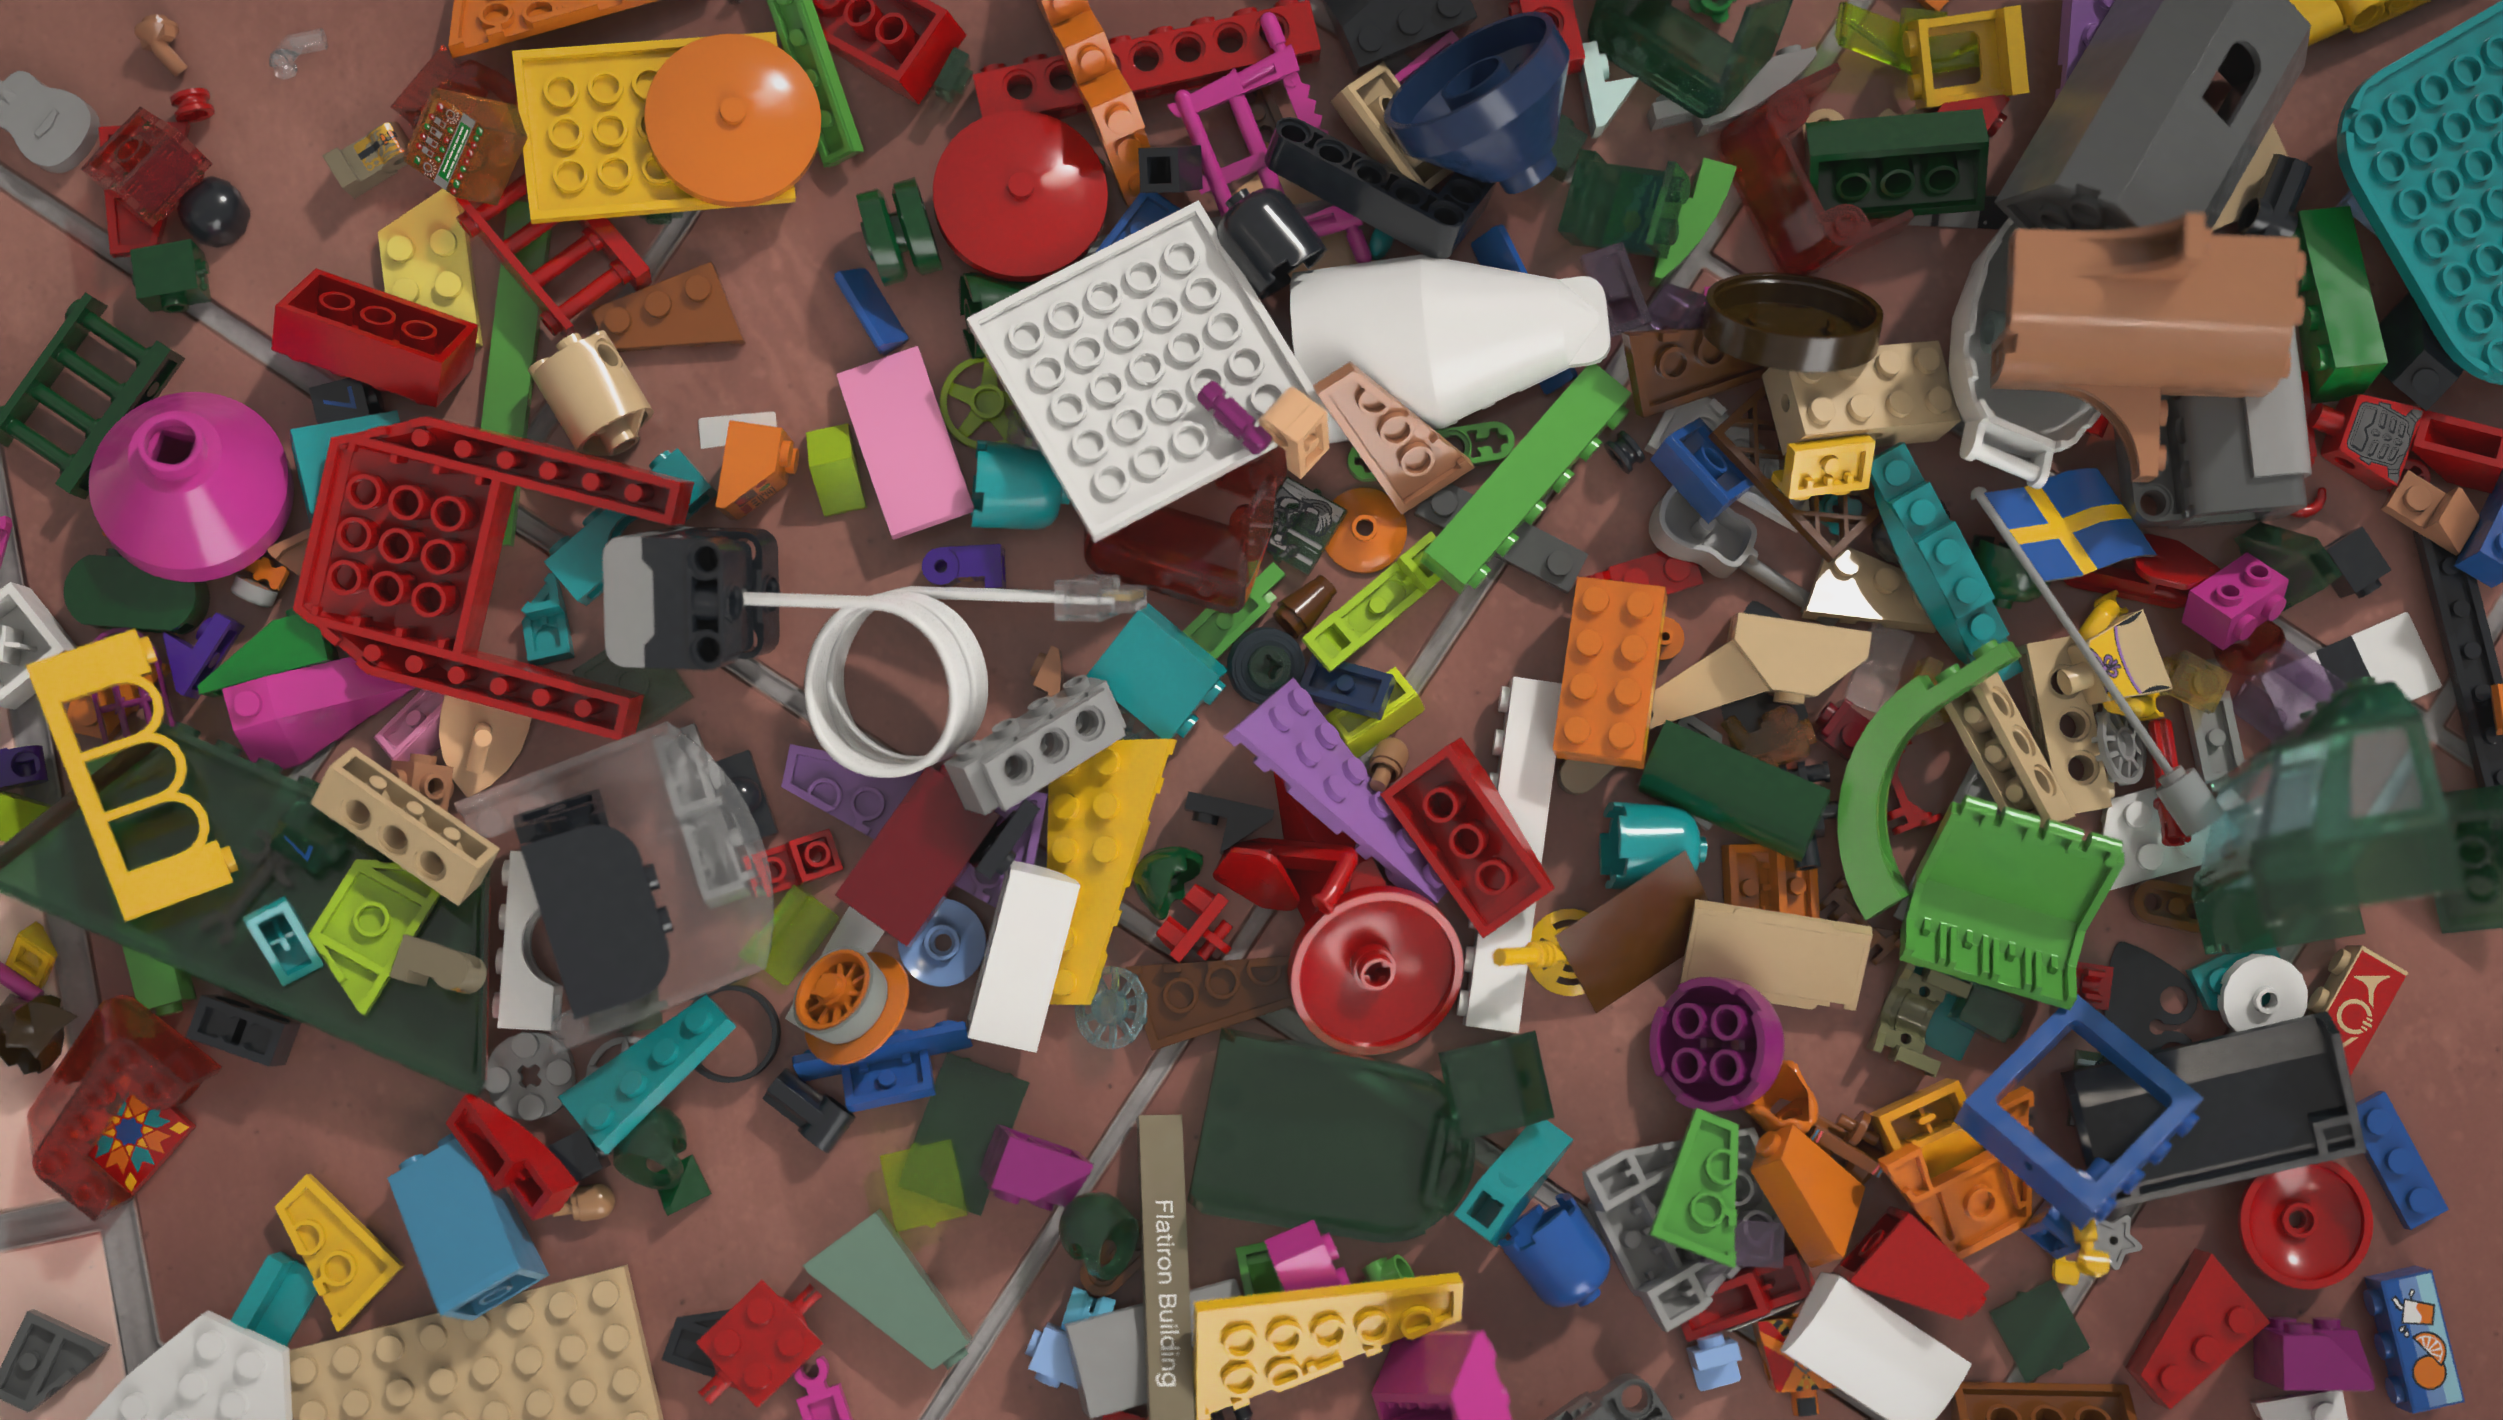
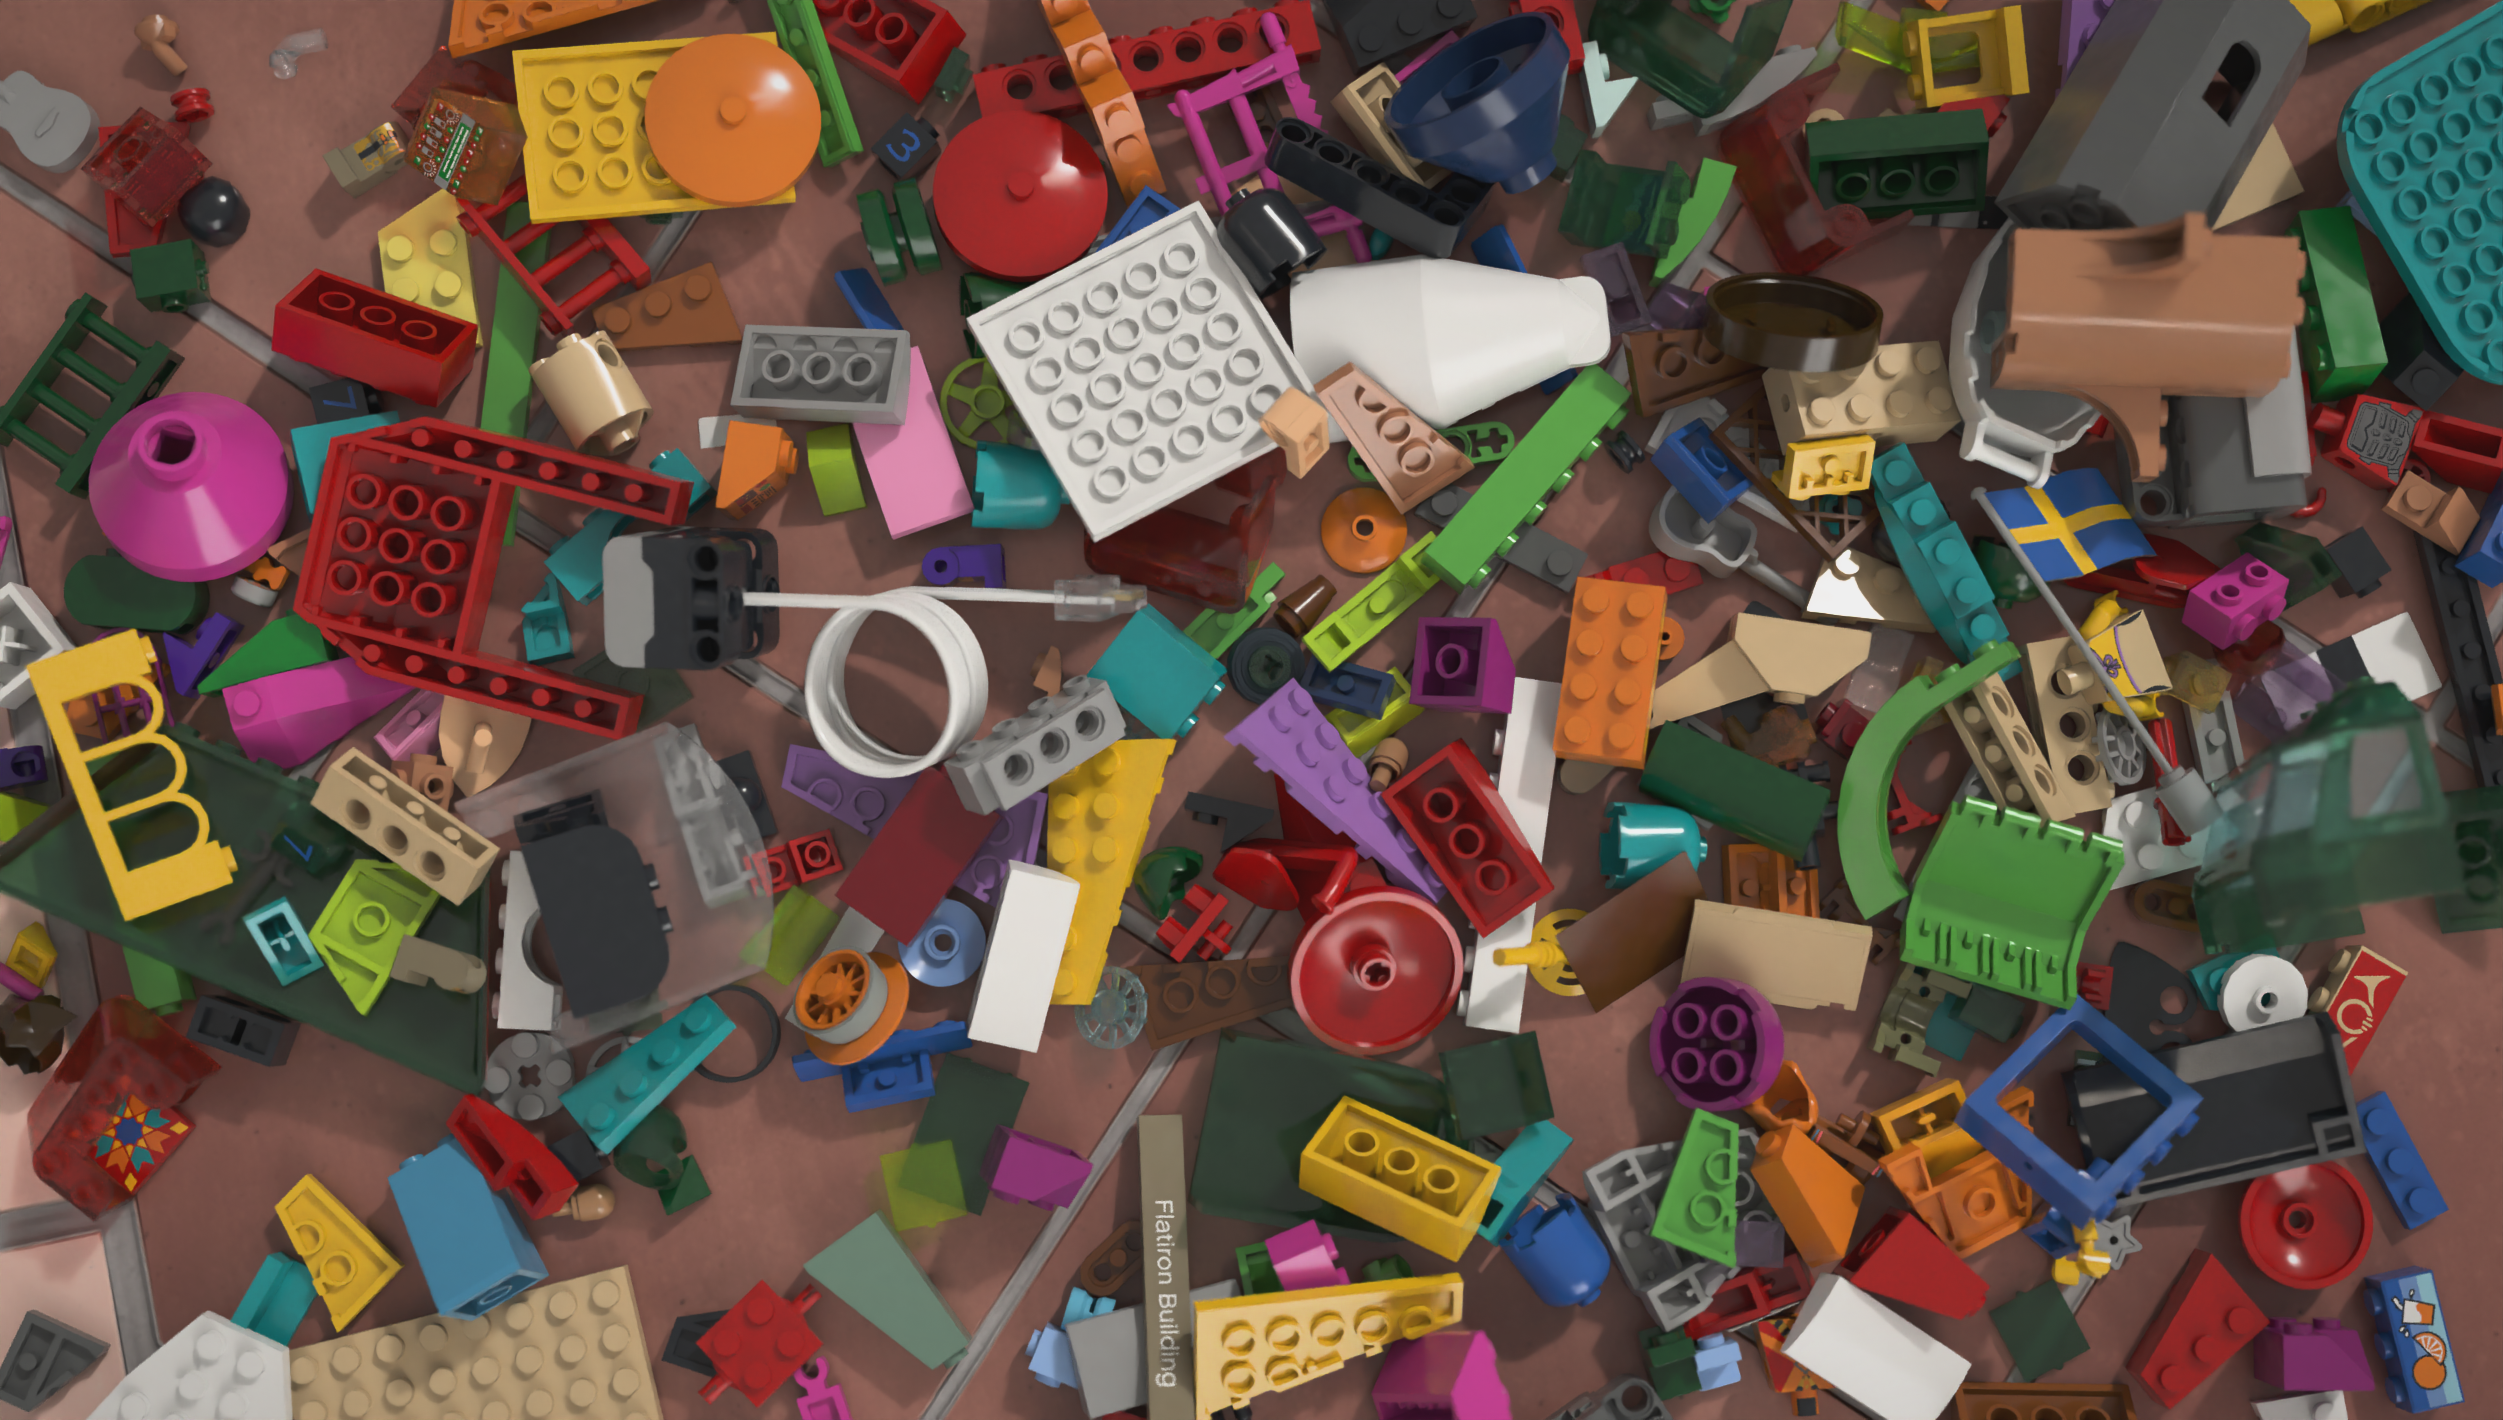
black piece [762,1068,856,1153] -> none
black wing [971,798,1040,879] -> none
clear green helmet [1059,1191,1139,1280] -> none
black brick [1138,145,1203,193] -> none
magenta axle [1197,381,1272,455] -> none
piece [1248,476,1348,576] -> none
black piece [2238,154,2312,237] -> none
none -> light grey slope [730,325,911,425]
none -> black brick [870,112,942,182]
none -> yellow slope [1299,1095,1502,1262]
none -> magenta slope [1409,617,1516,714]
none -> dark green brick [1637,1324,1702,1401]

